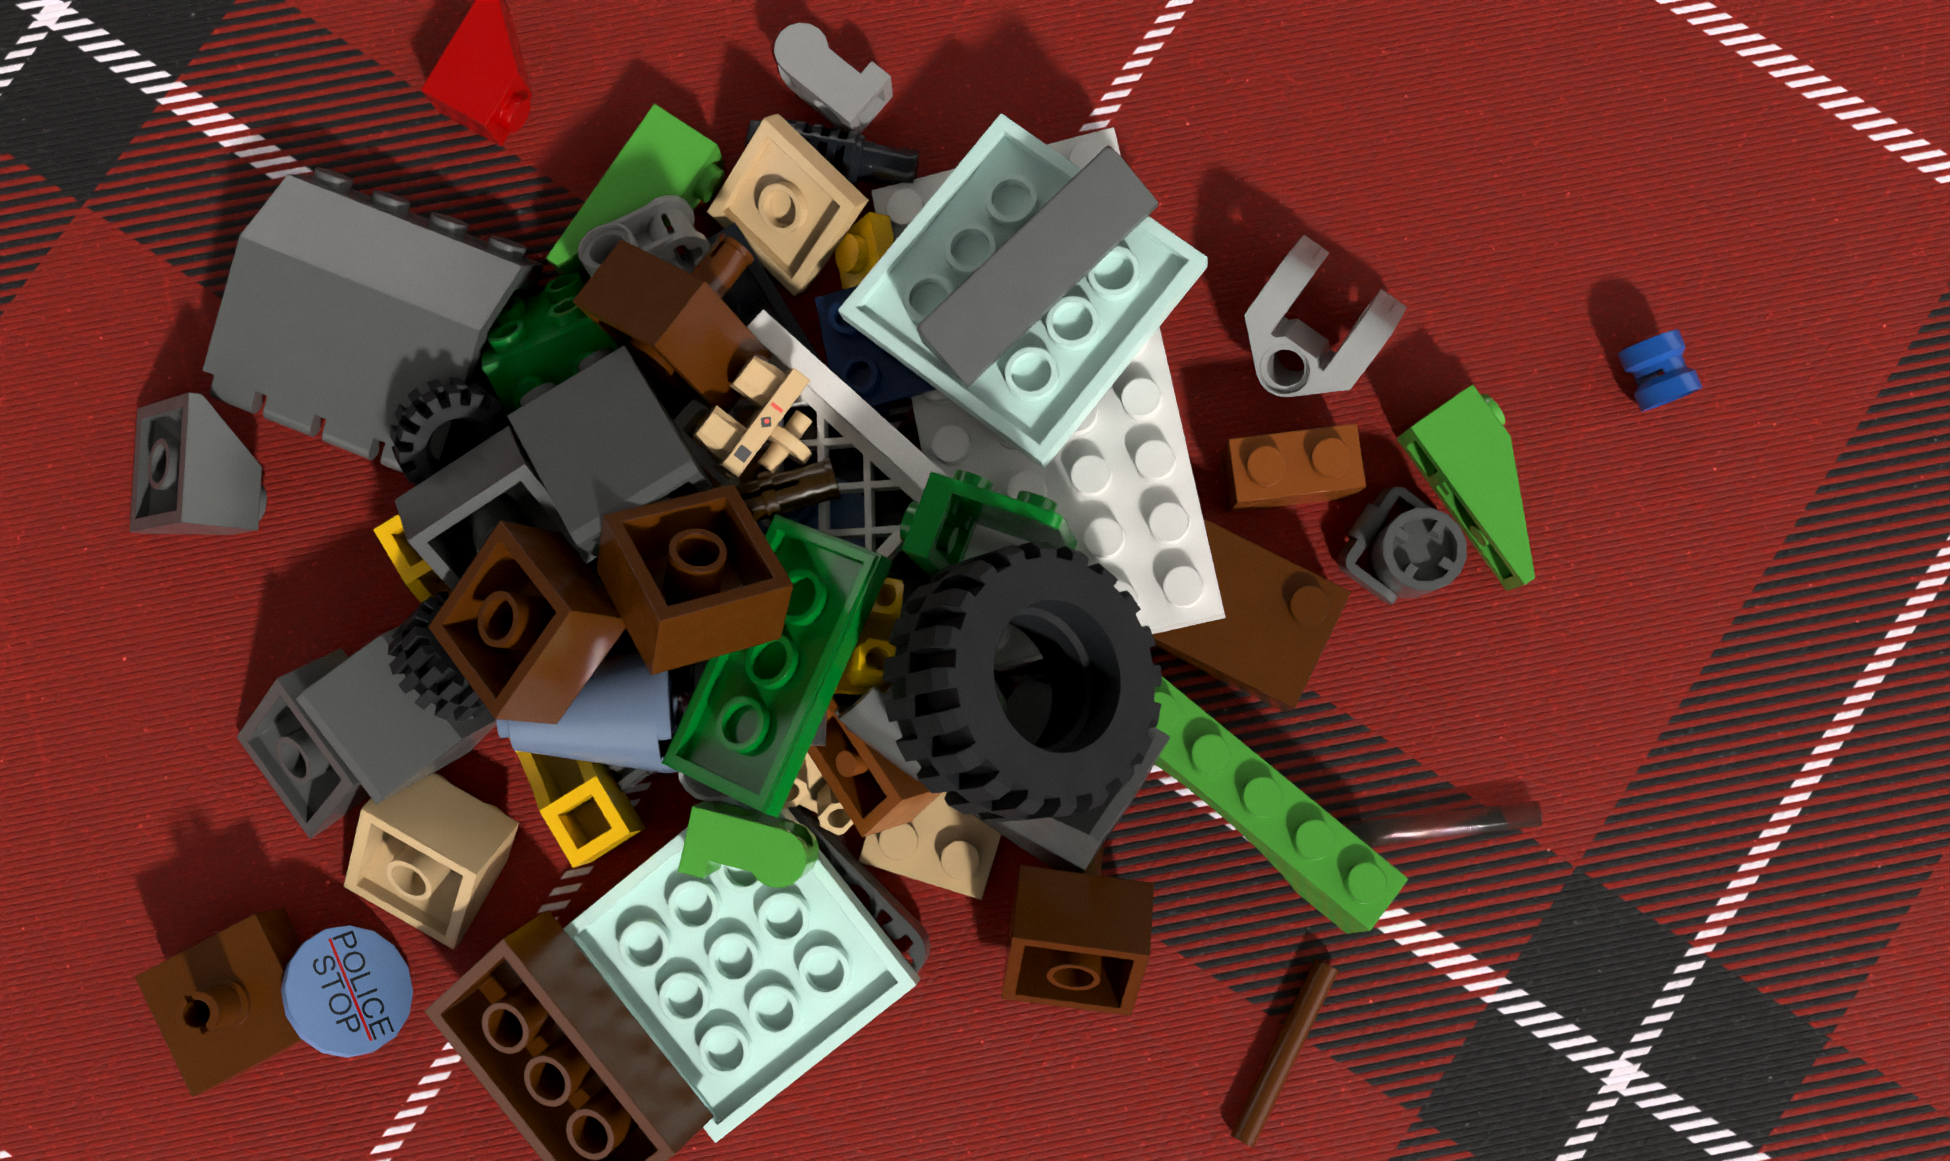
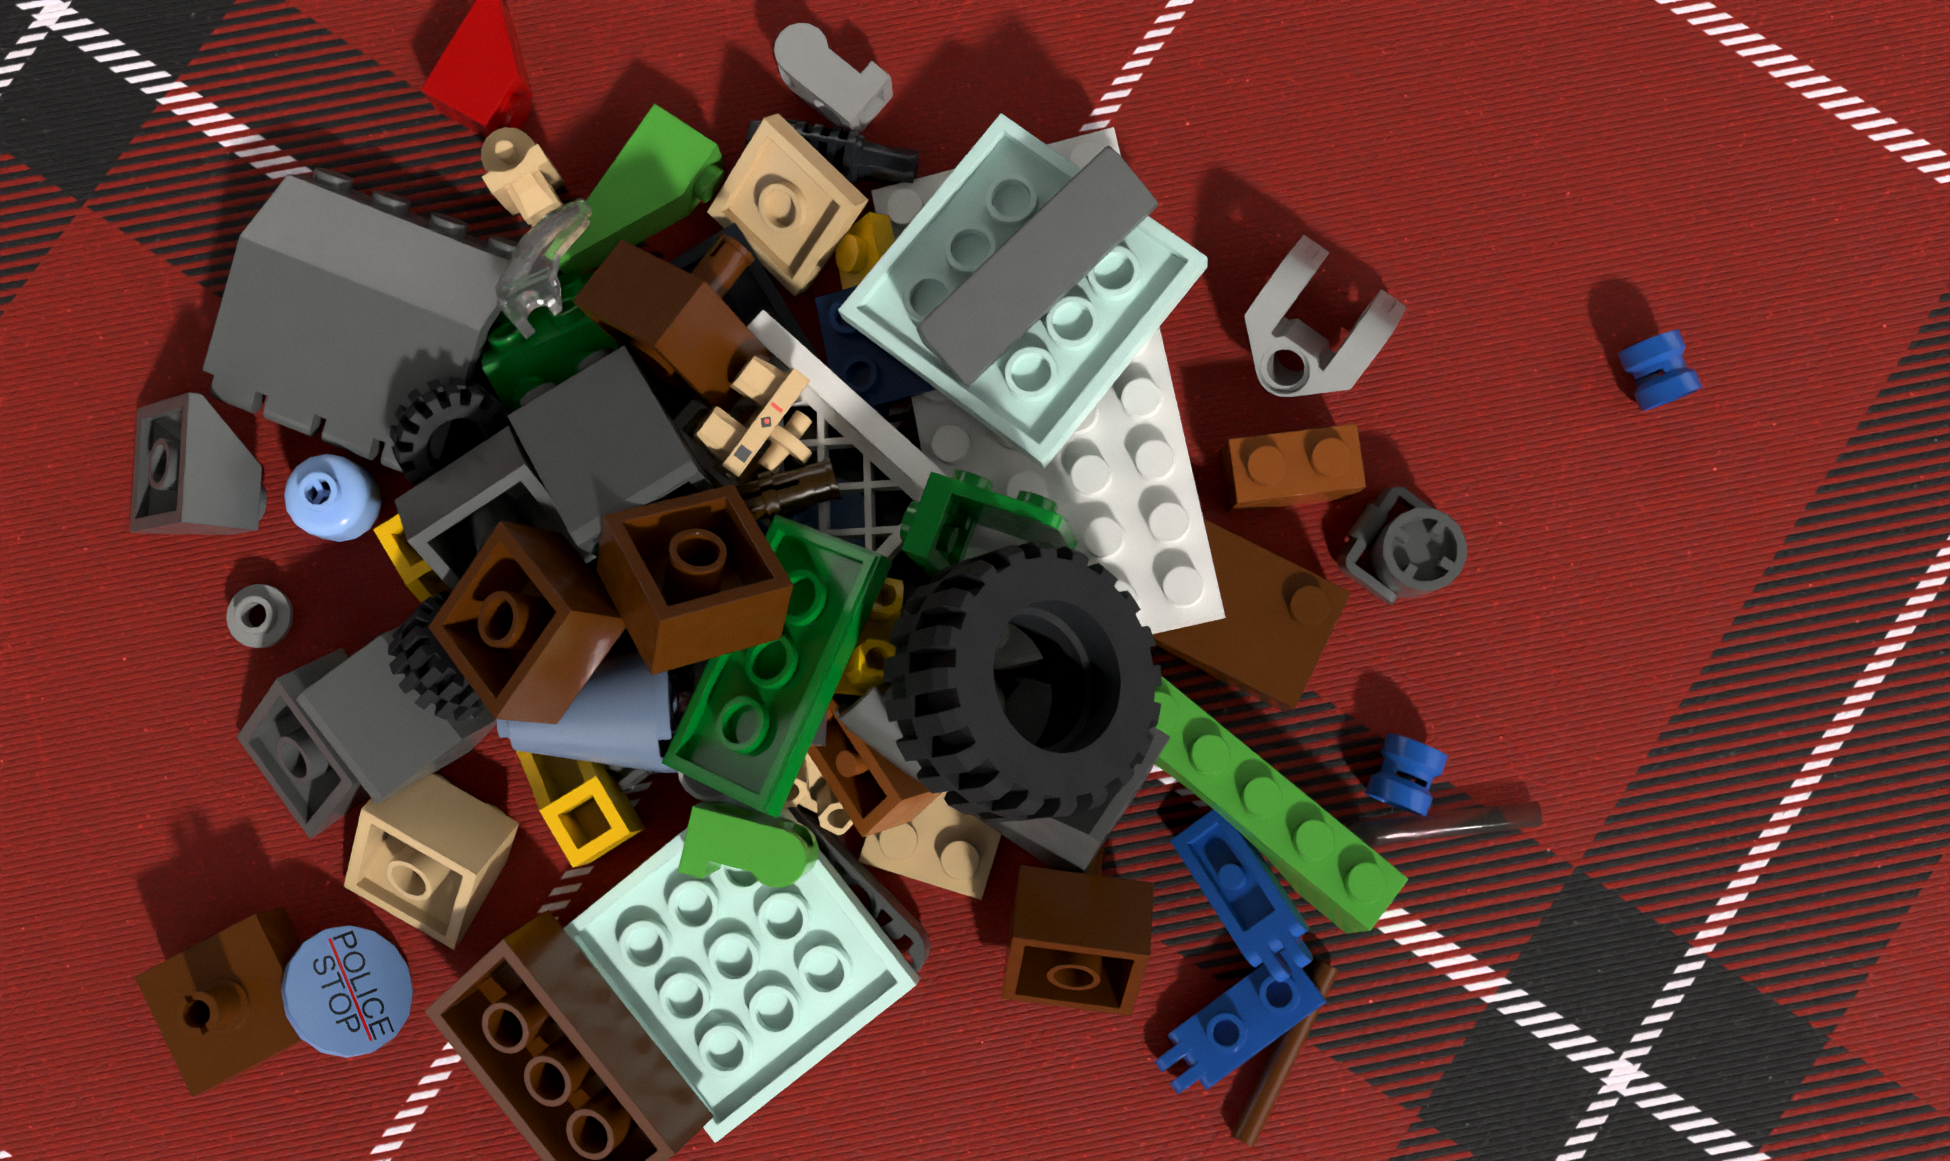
light grey piece [578,195,711,278] -> none
bright green slope [1396,384,1535,591] -> none
none -> light grey plate [226,584,294,648]
none -> light blue head [284,454,382,542]
none -> tan hips [481,127,571,236]
none -> clear piece [495,198,592,339]
none -> blue hinge [1154,948,1327,1095]
none -> blue hinge [1170,809,1313,983]
none -> blue wheel [1364,733,1449,817]

